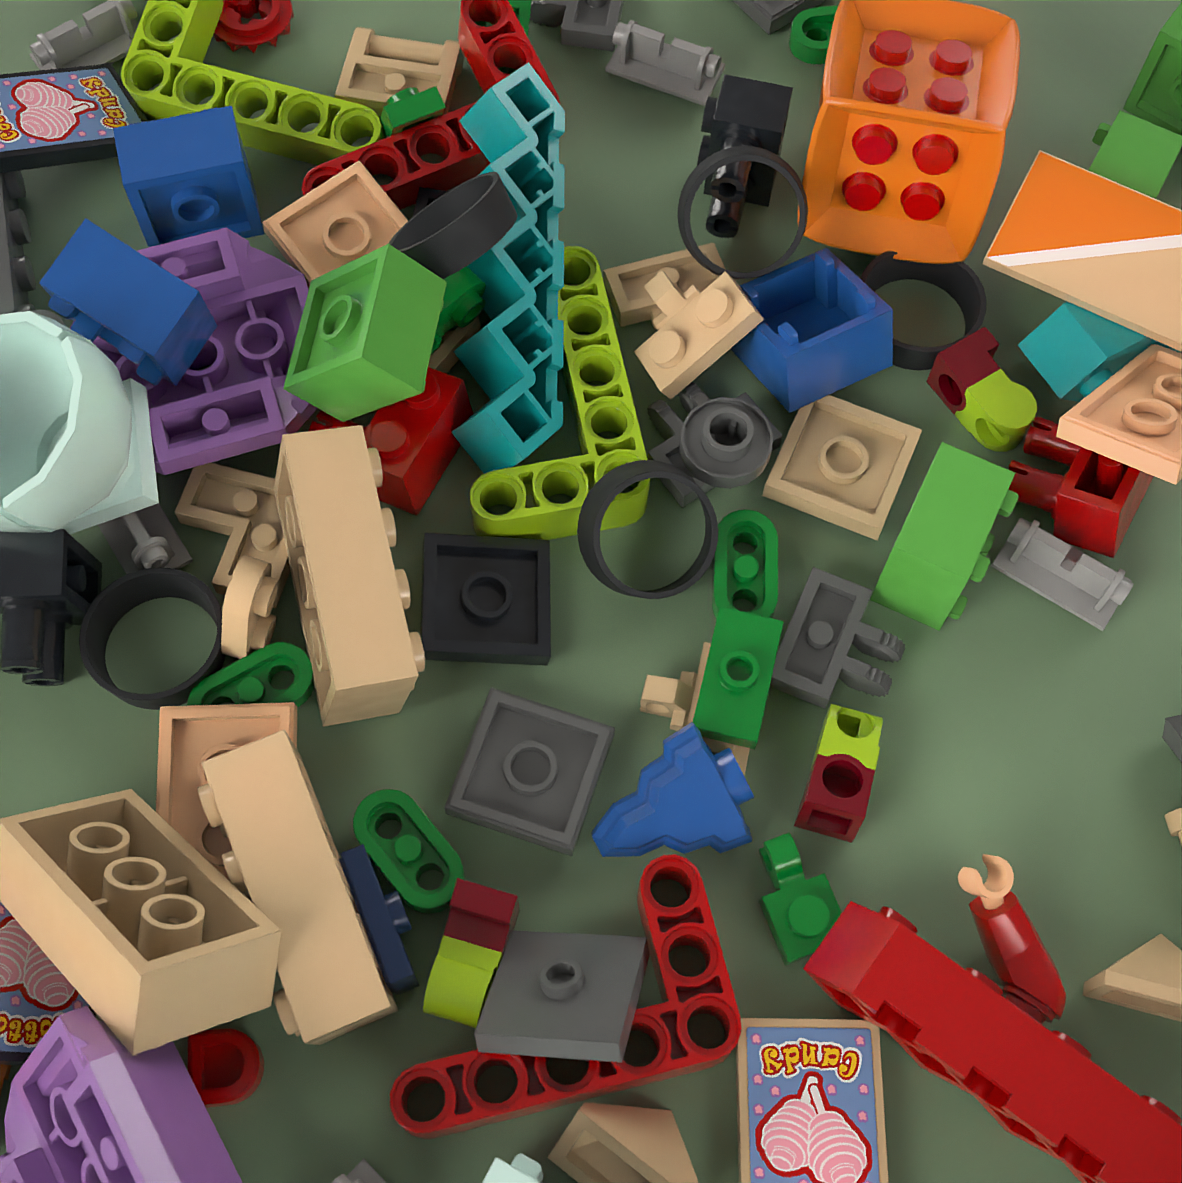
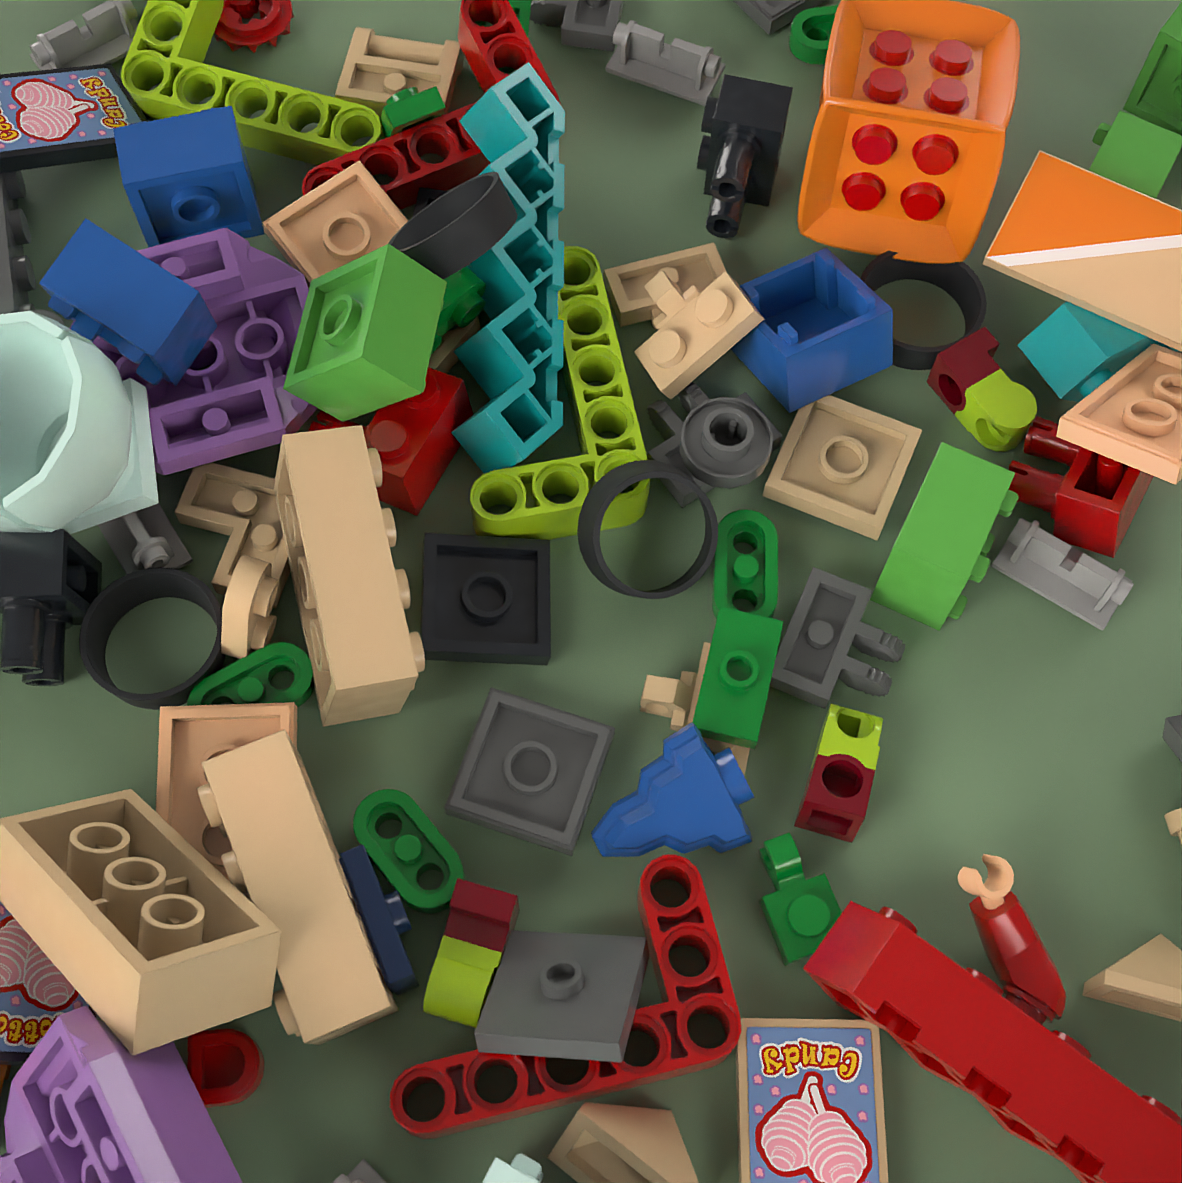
black tyre [677,146,808,279] -> none

